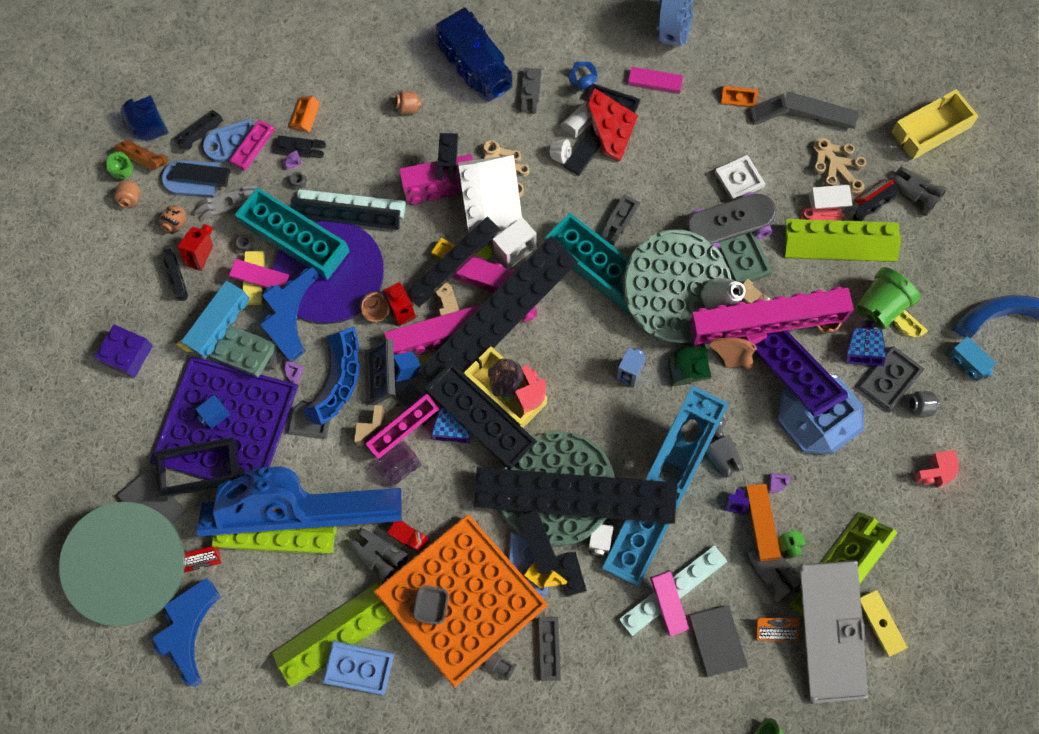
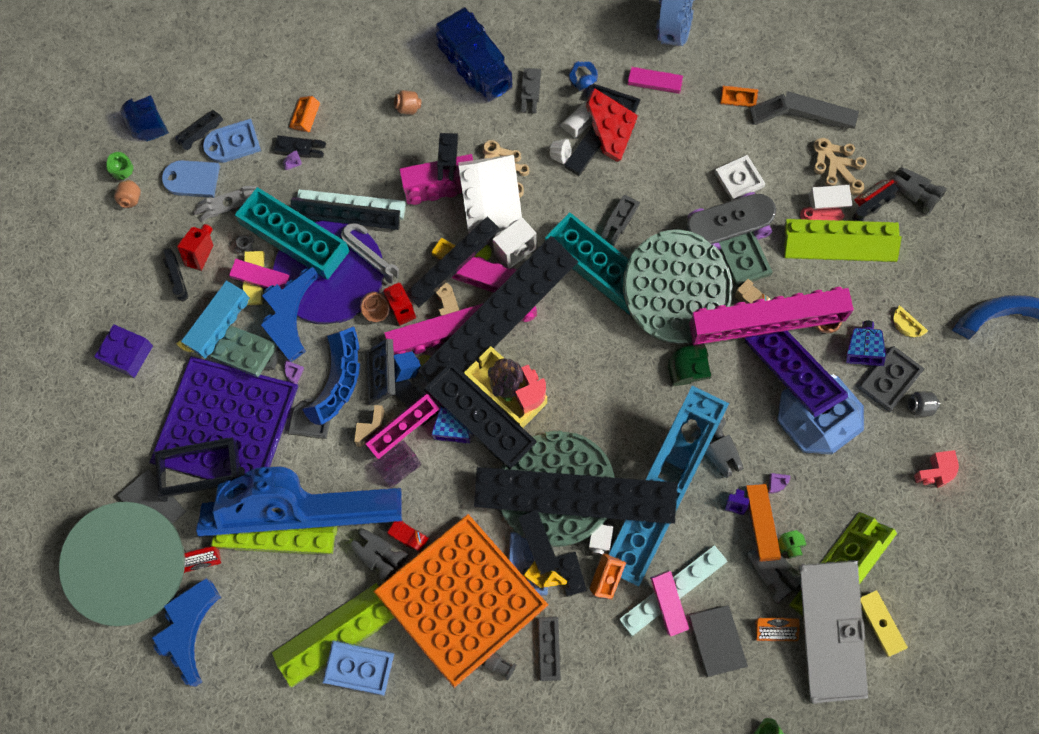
dark orange plate [115,140,167,170] -> none
nougat head [159,205,187,233] -> none
black tile [172,162,230,187] -> none
blue brick [196,394,230,428] -> none
dark pink tile [229,120,275,172] -> none
dark grey plate [289,172,307,189] -> none
dark grey piece [414,586,449,625] -> none
medium blue brick [616,348,646,387] -> none
white cone [700,278,746,310] -> none
nougat arm [710,338,757,370] -> none
dark pink bar [744,332,767,344] -> none
bright green piece [855,267,921,330] -> none
light yellow piece [891,89,978,160] -> none
dark azure brick [949,336,997,381] -> none
none -> light grey piece [341,223,399,284]
none -> orange slope [590,554,626,599]

